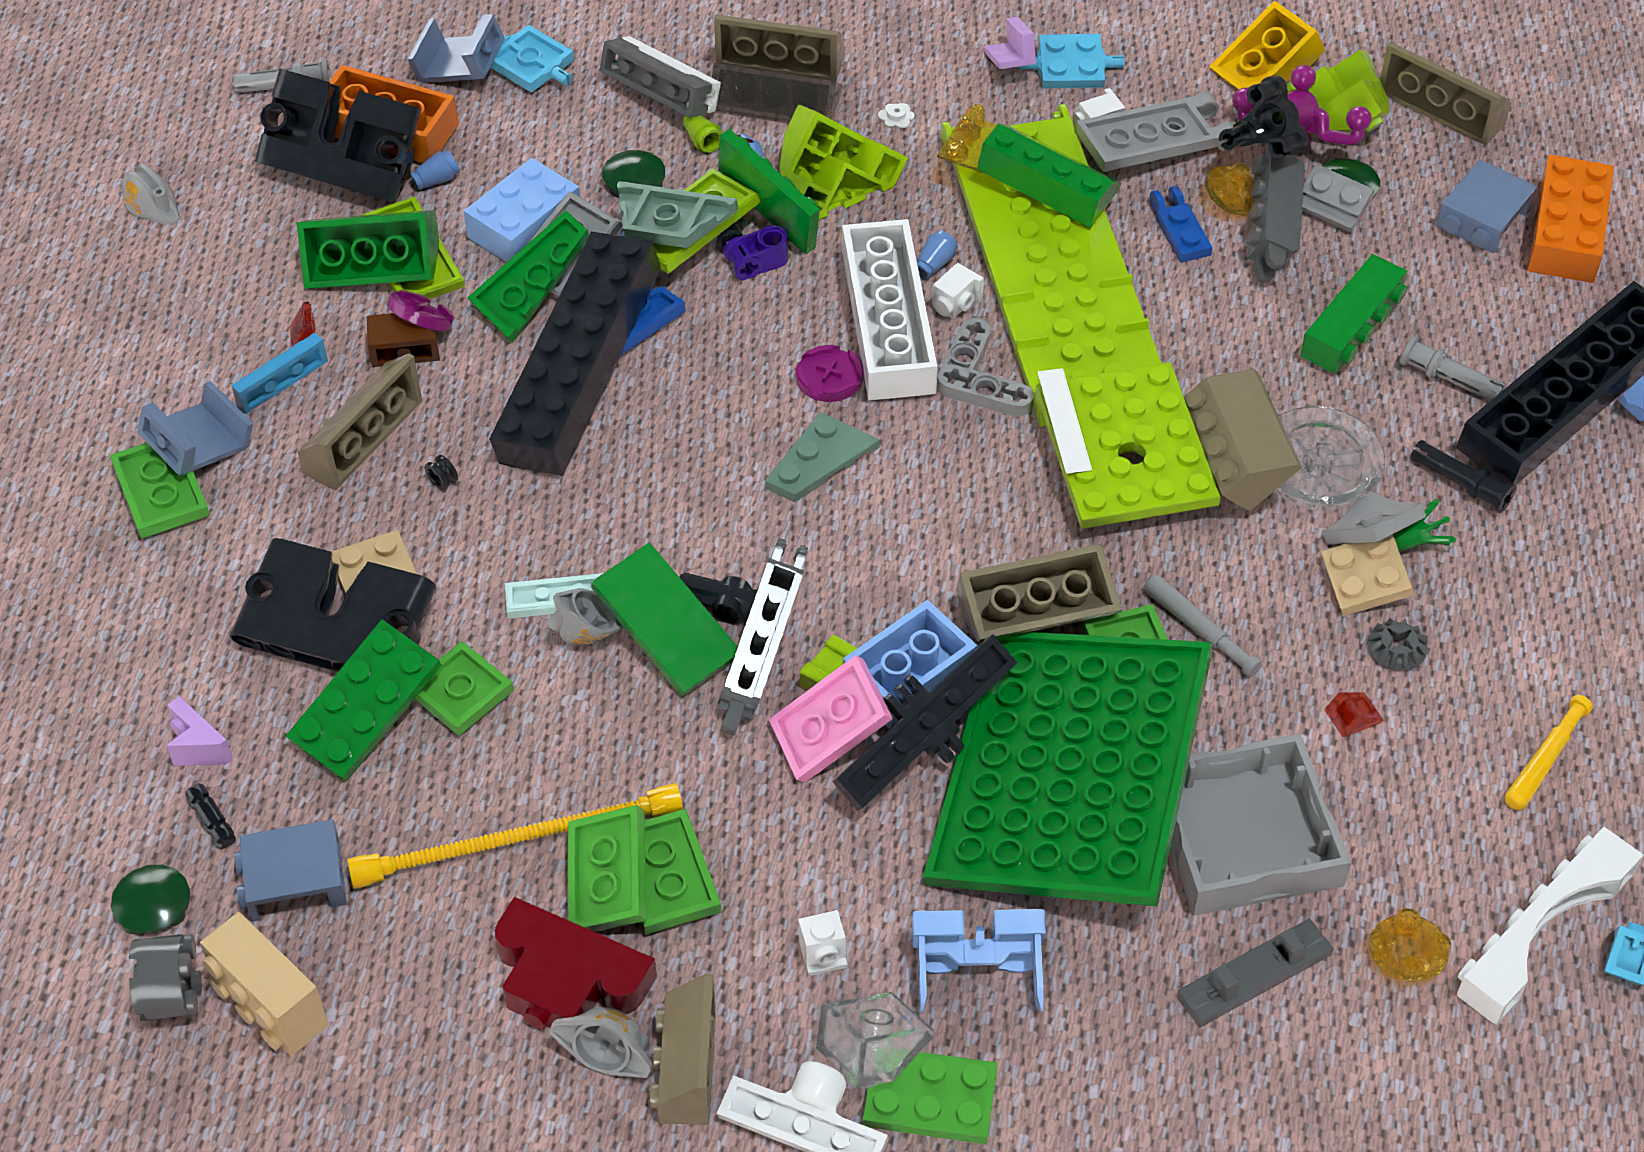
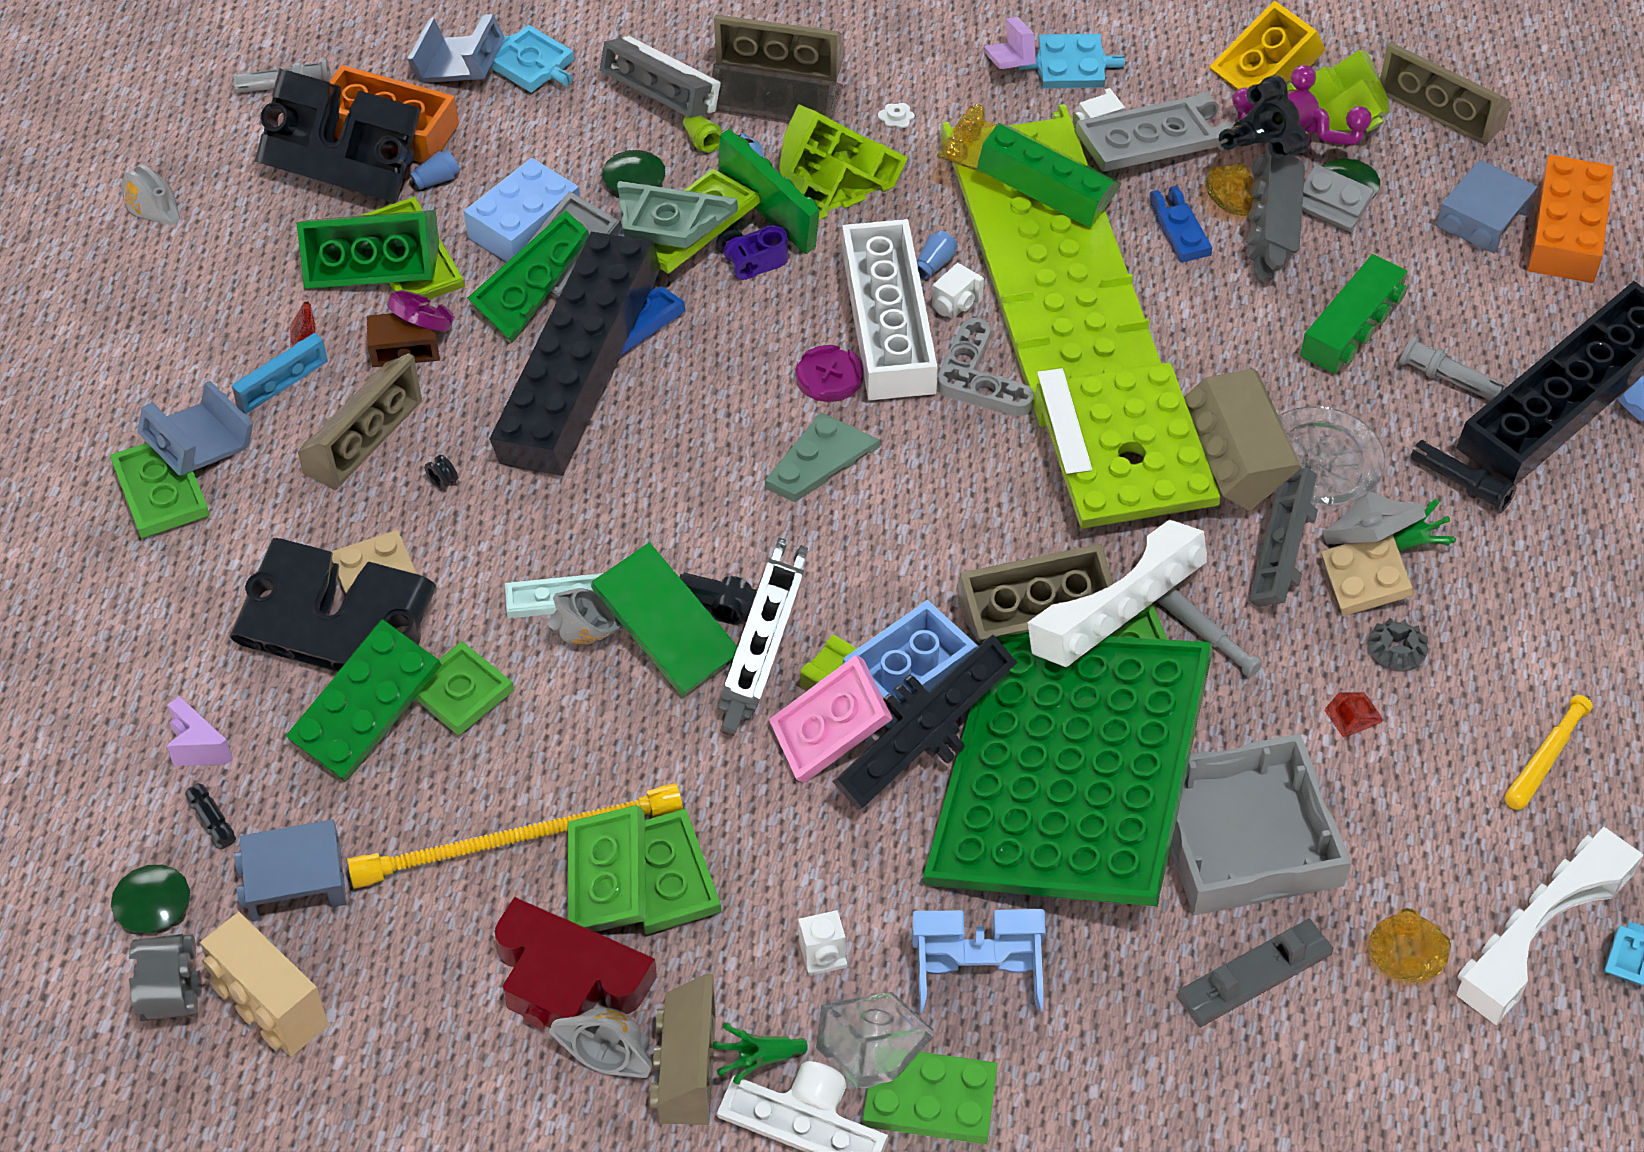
none -> green piece [712,1022,808,1085]
none -> white arch [1028,520,1207,667]
none -> dark grey hinge [1249,468,1318,607]

